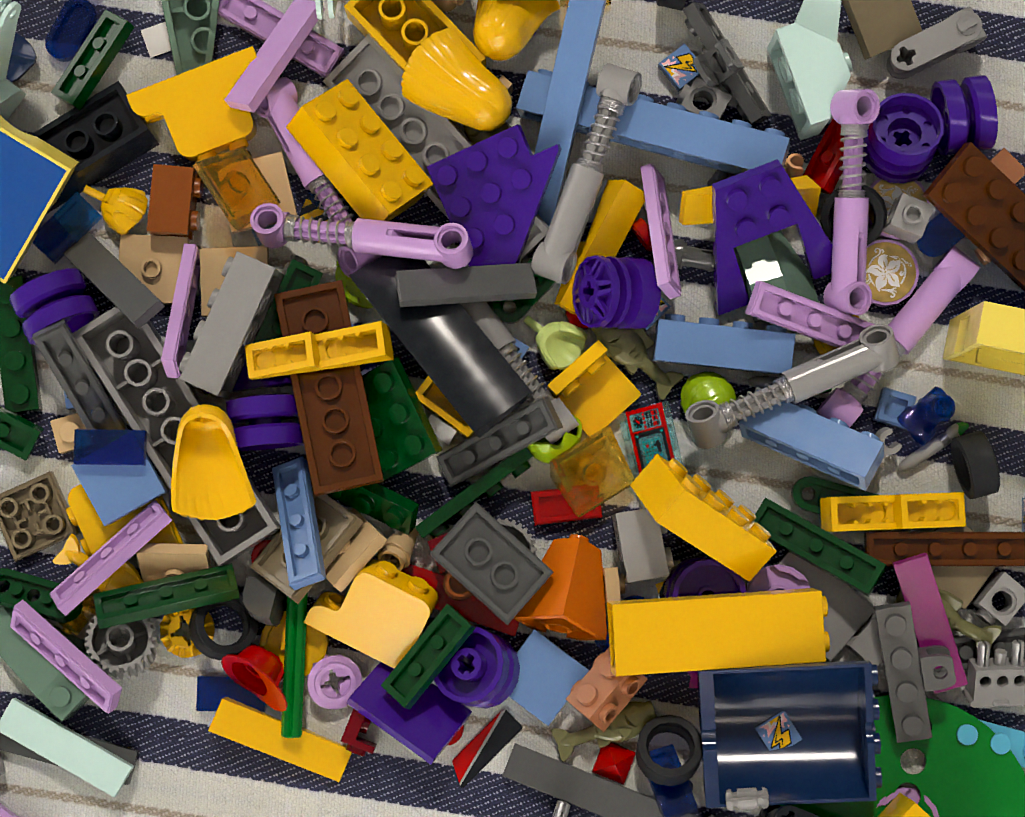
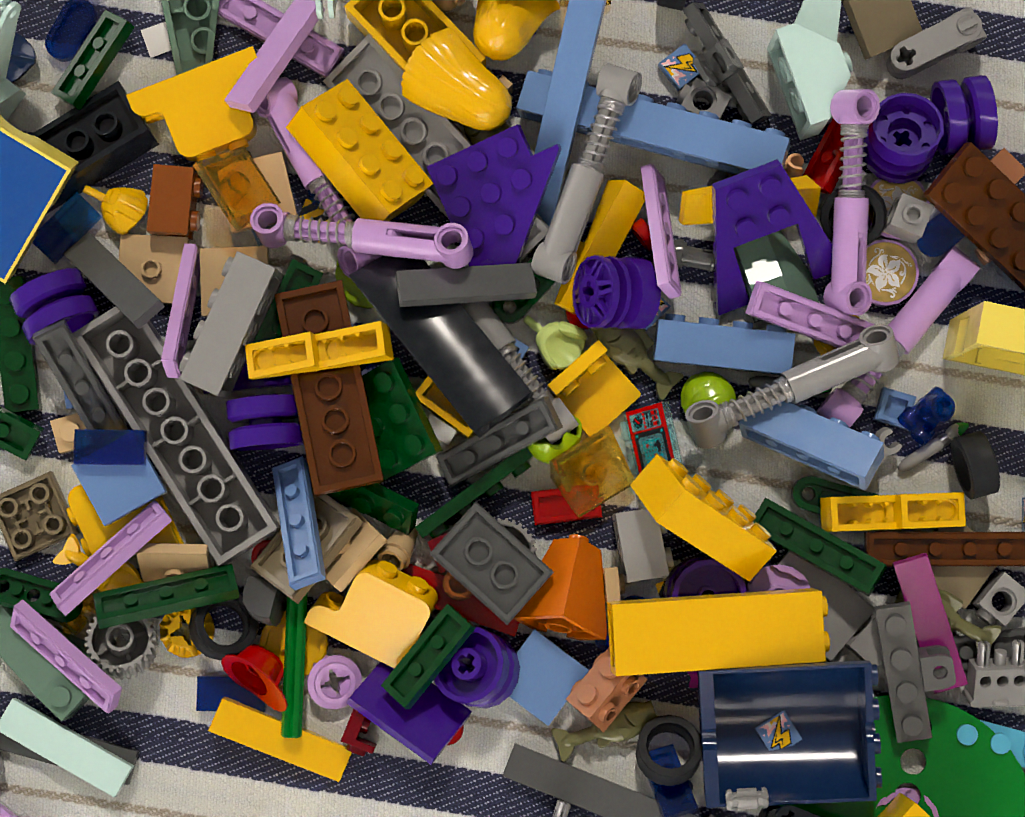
yellow hair [171,404,256,520] -> none
sticker [452,709,522,788] -> none
red slope [592,742,636,785] -> none

